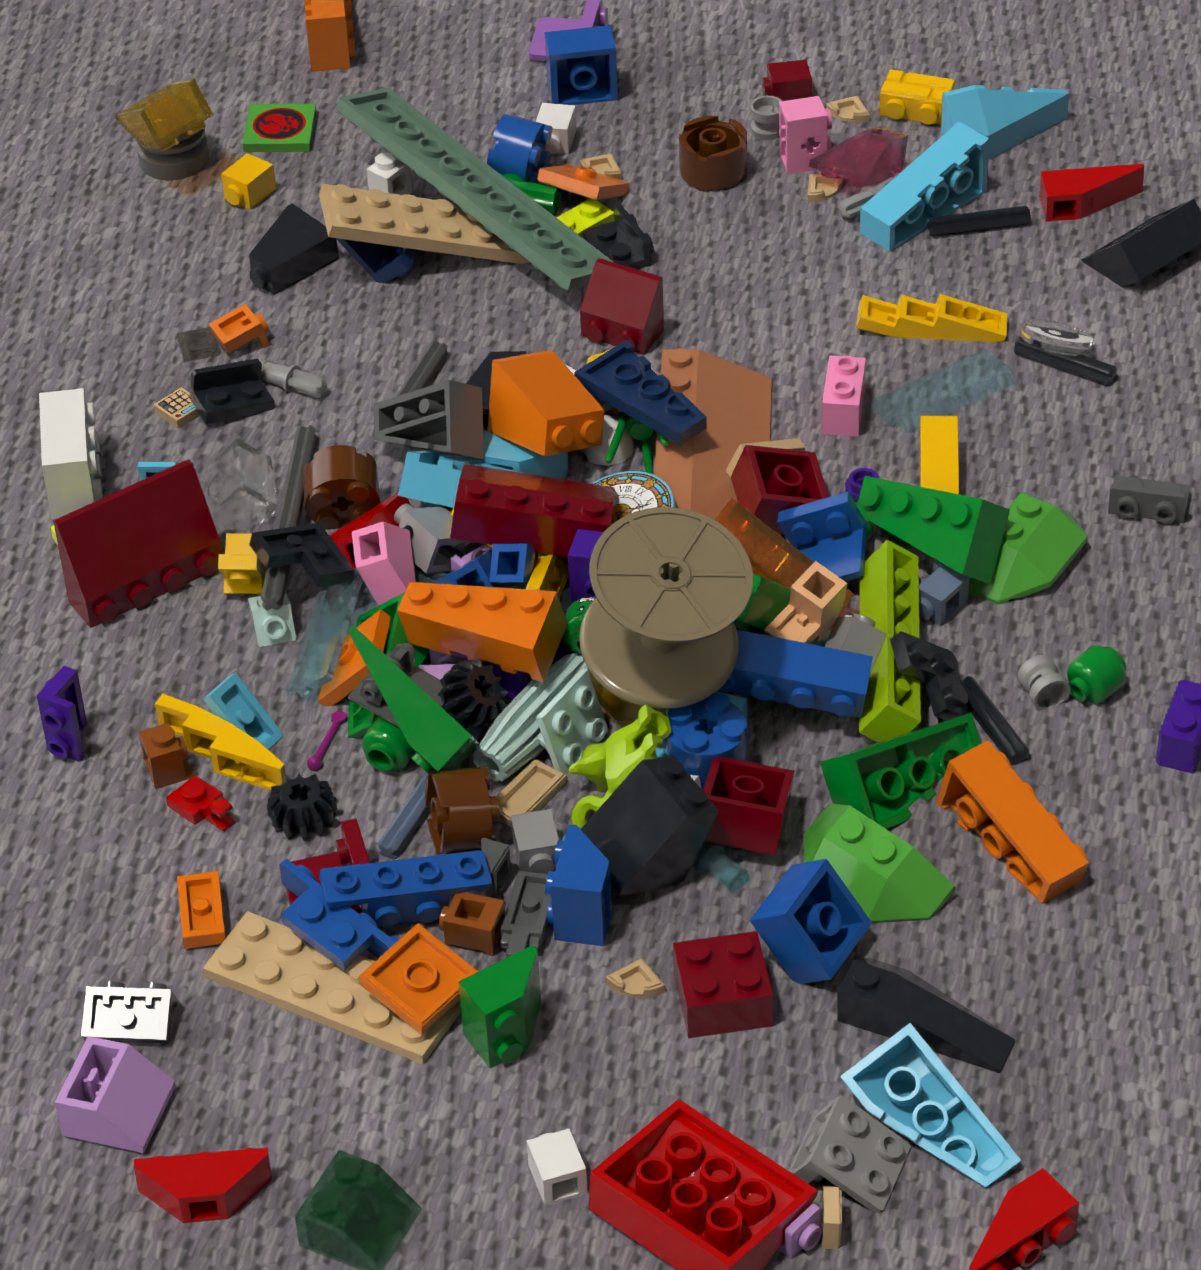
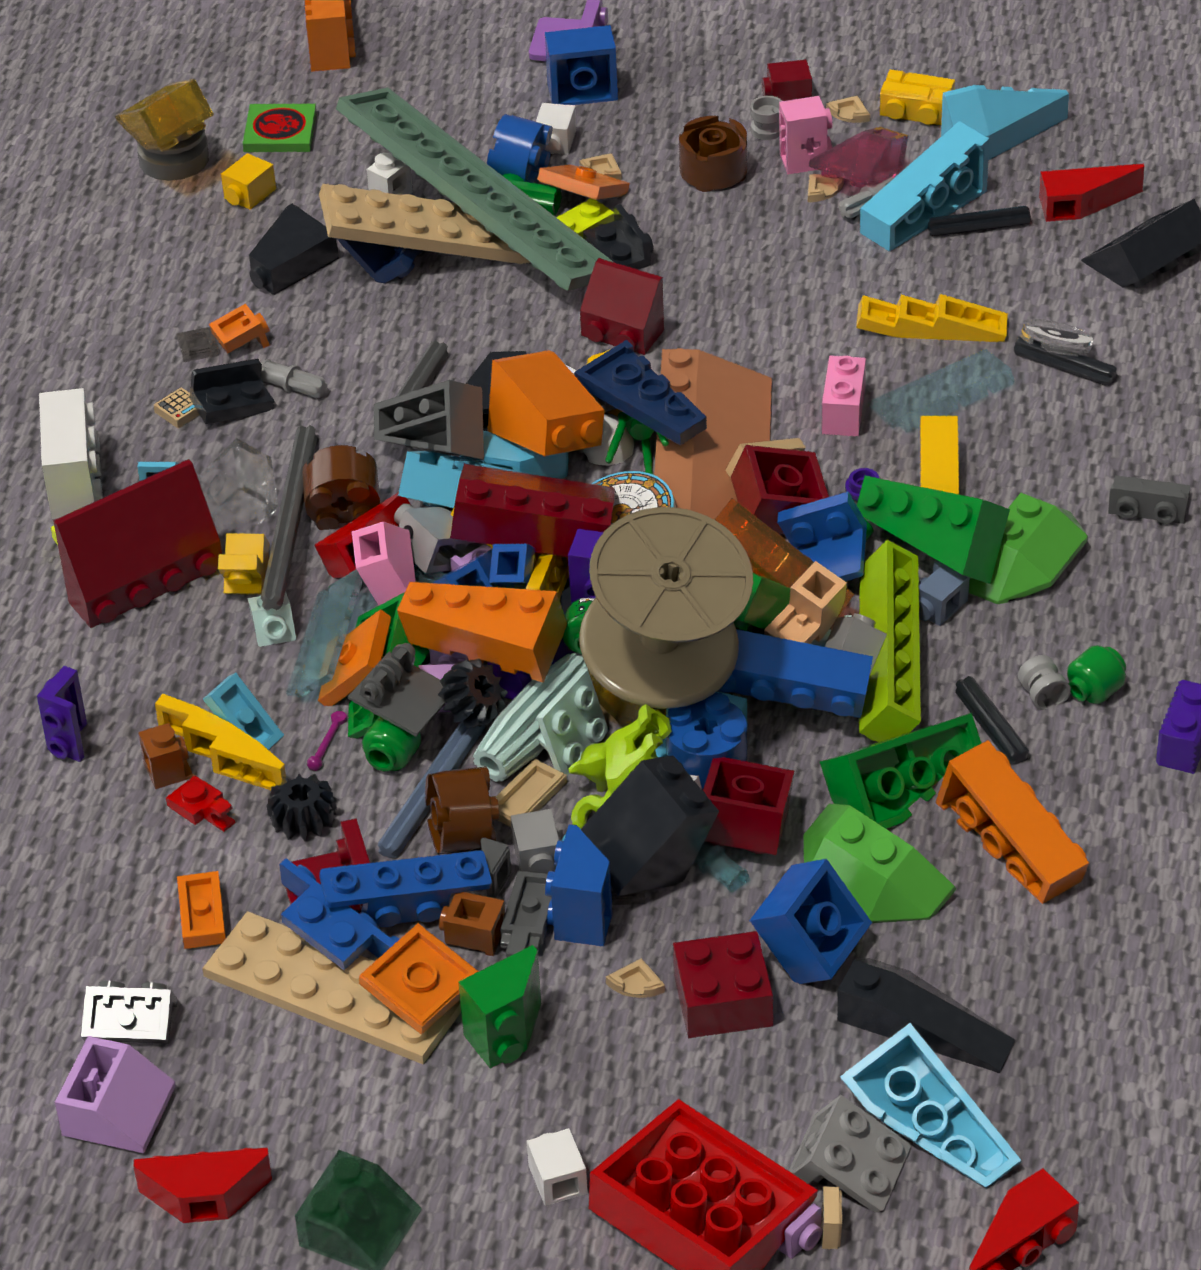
black plate [249,523,355,587] -> none
green wedge [348,625,479,774] -> none
black plate [890,631,970,721] -> none

